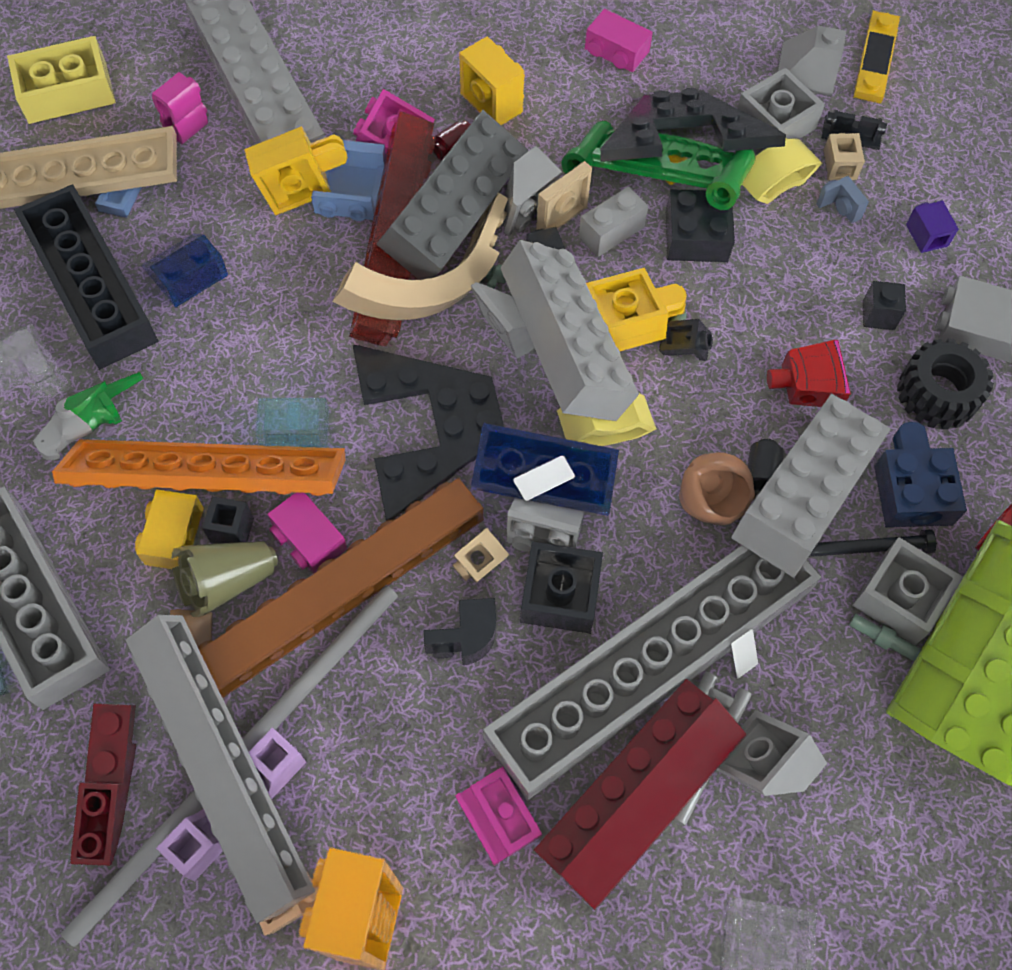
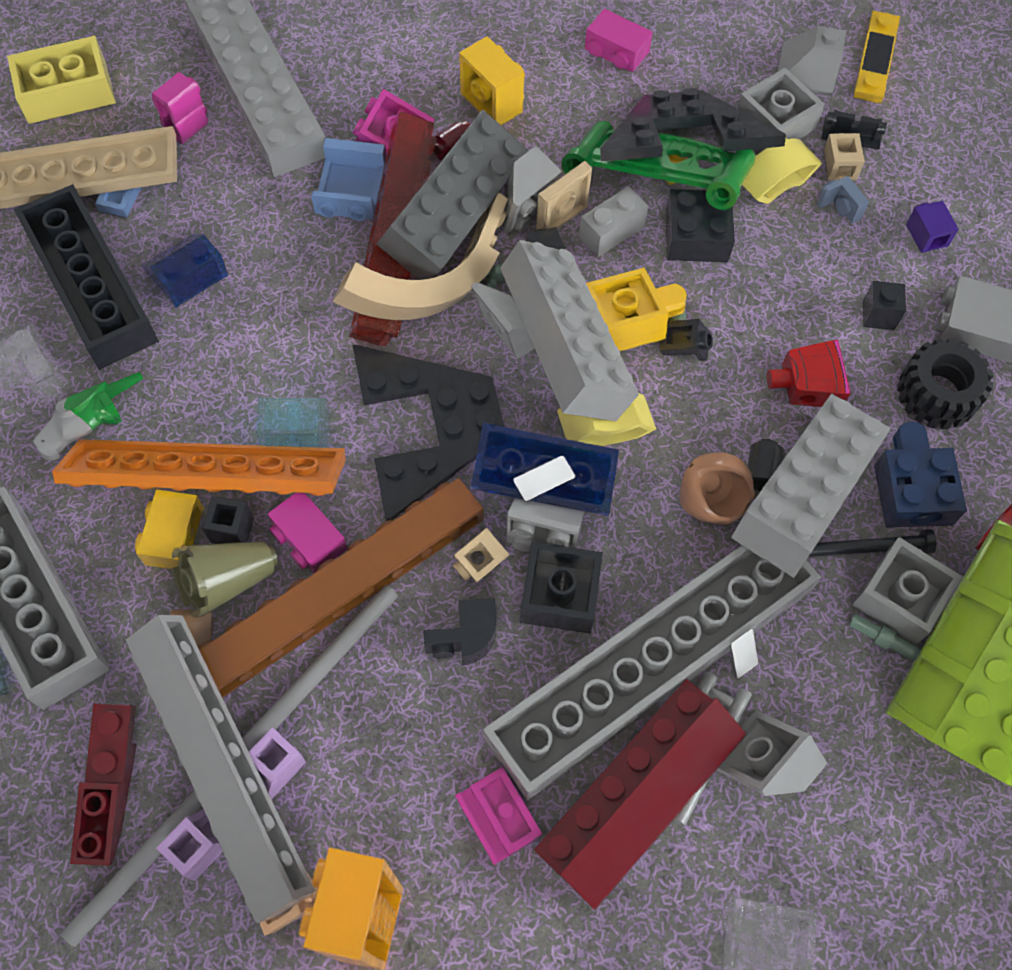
yellow brick [244,126,348,216] -> none

